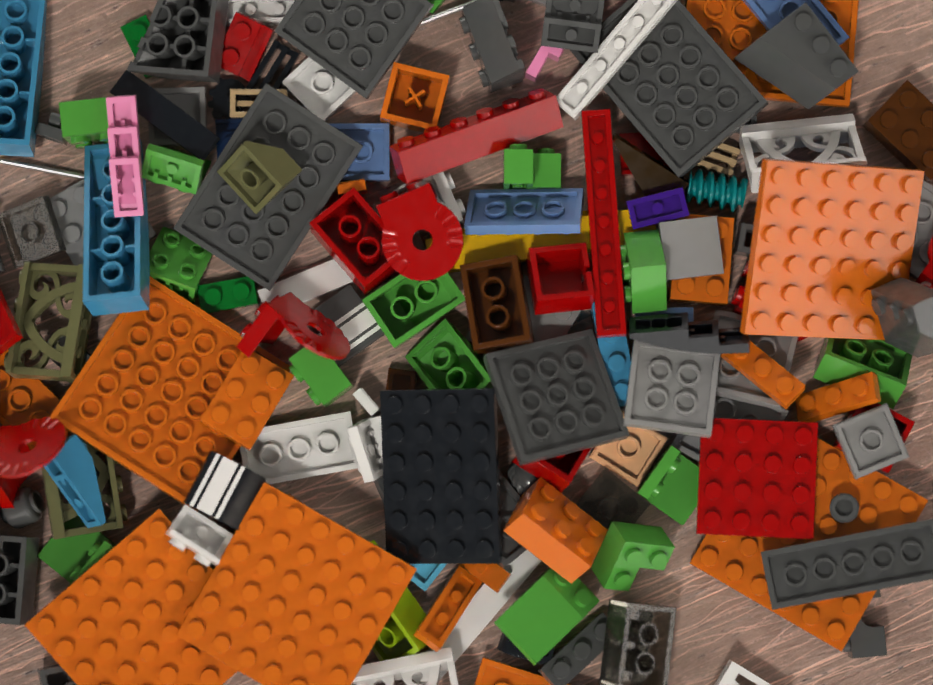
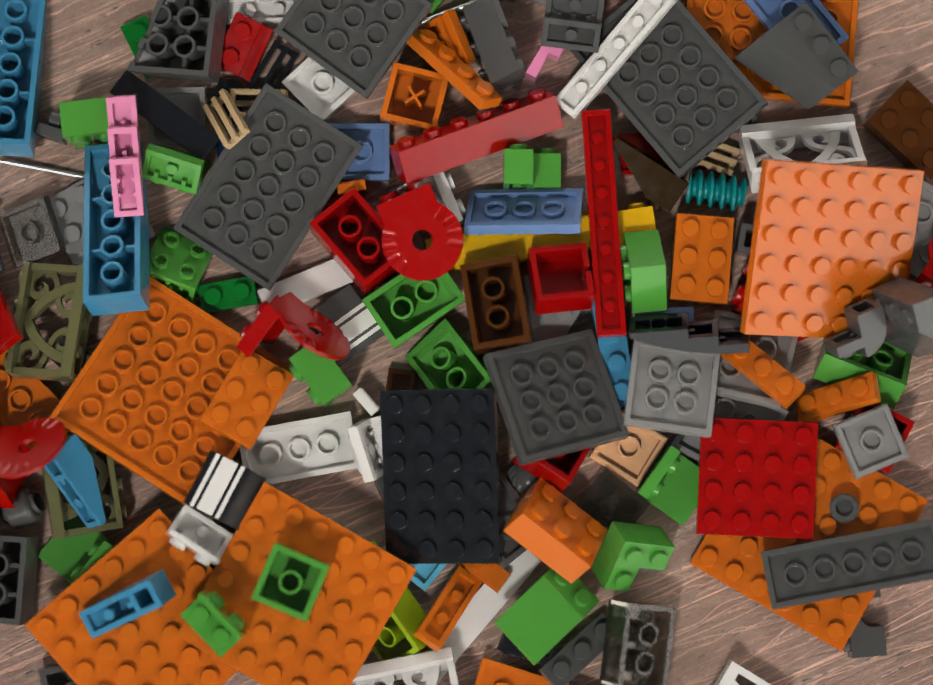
olive slope [217,141,302,214] -> none
dark purple plate [626,187,689,230] -> none
light grey tile [658,216,724,281] -> none
none -> dark azure slope [79,569,177,639]
none -> bright green bracket [180,590,247,658]
none -> tan tile [202,88,250,150]
none -> bright green brick [251,542,331,622]
none -> orange plate [407,29,503,110]
none -> orange plate [420,9,477,65]
none -> dark grey brick [823,298,887,359]

